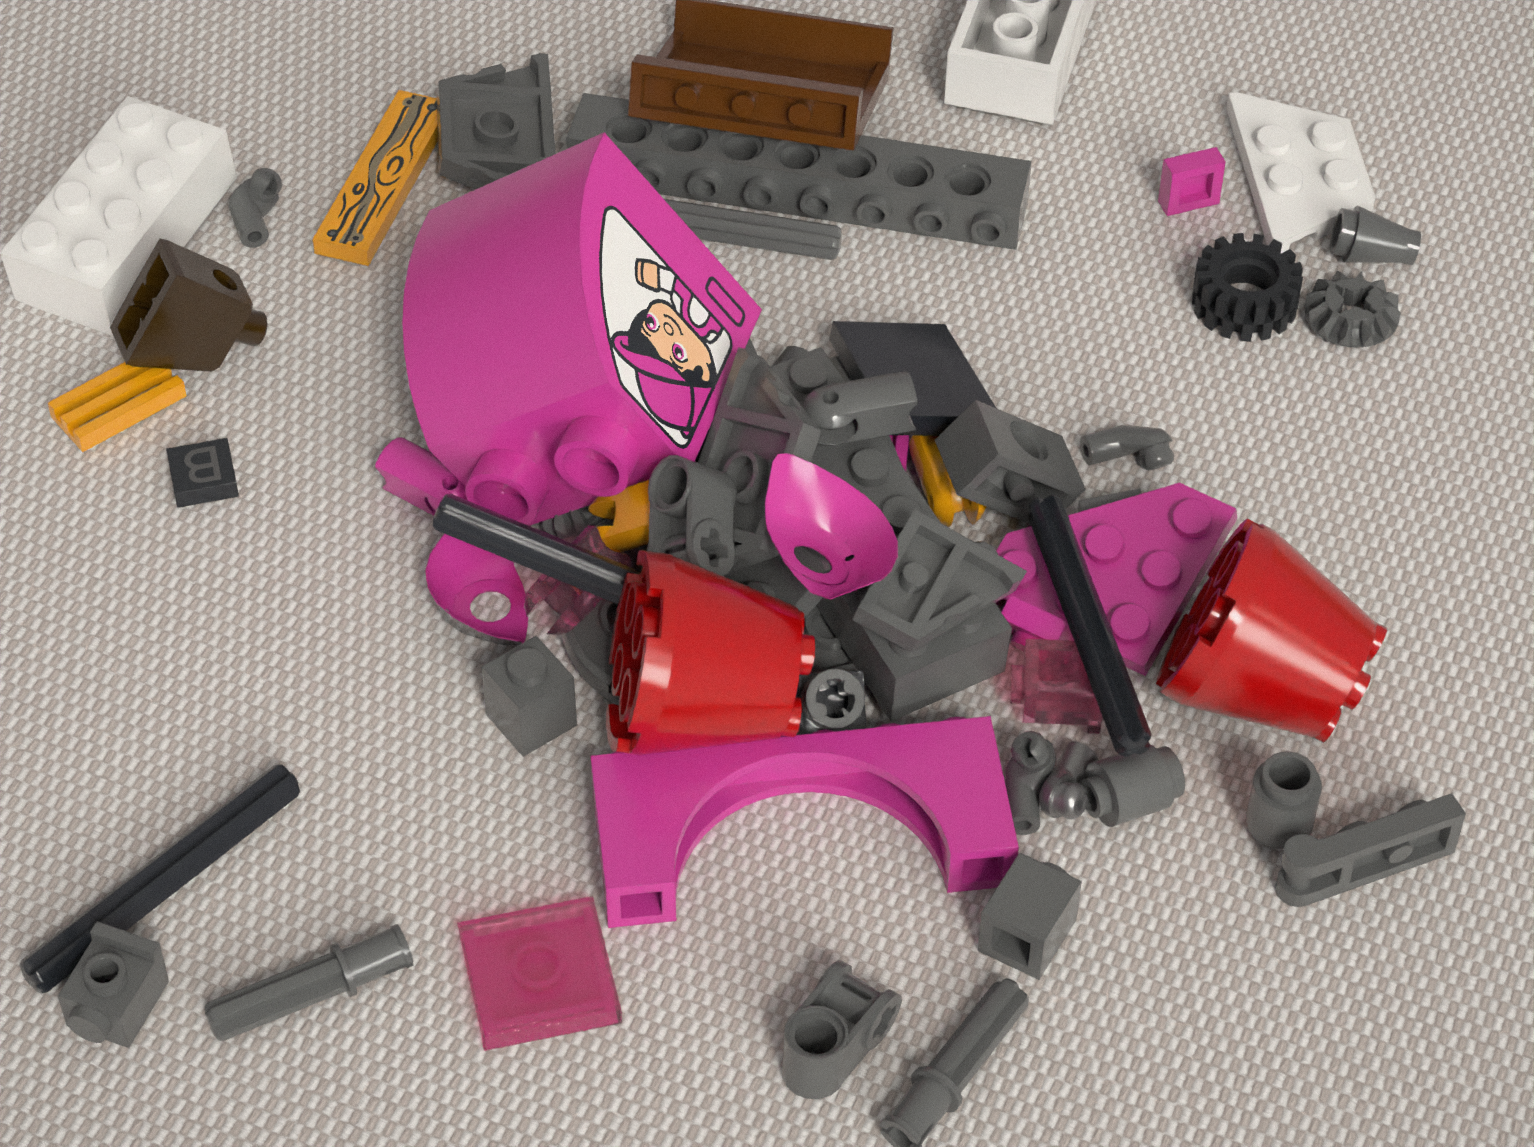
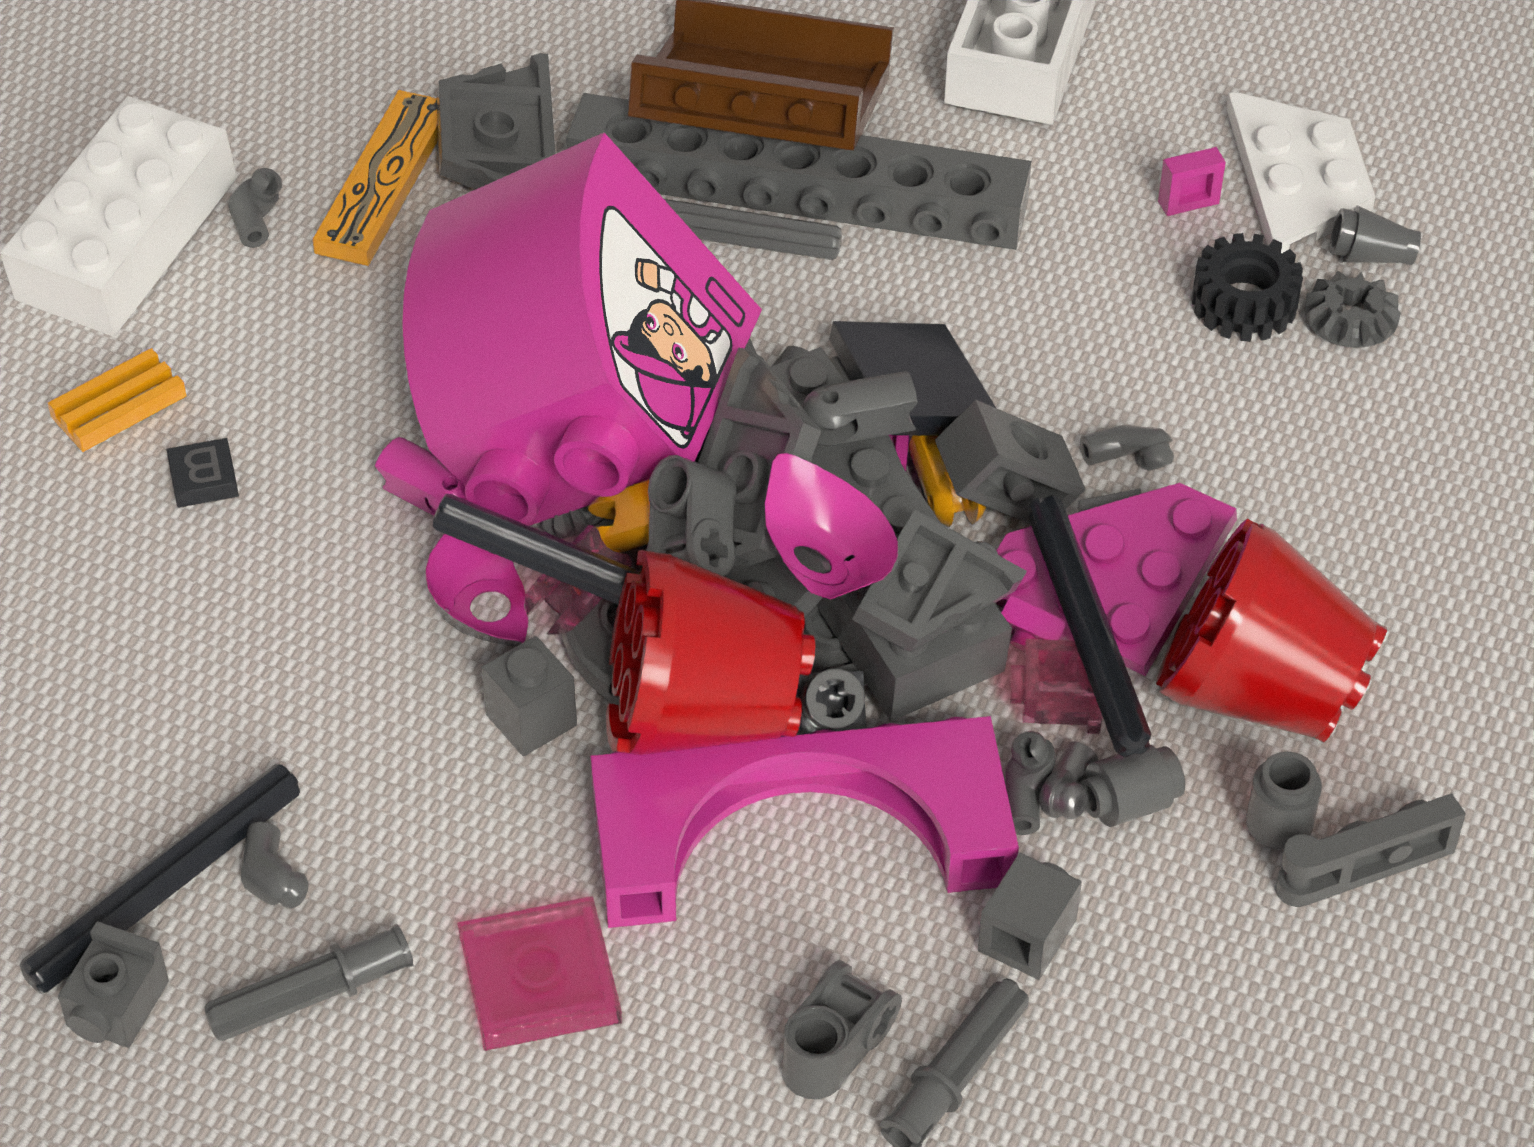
dark brown torso [110,238,267,372] -> none
none -> dark grey arm [240,822,309,909]

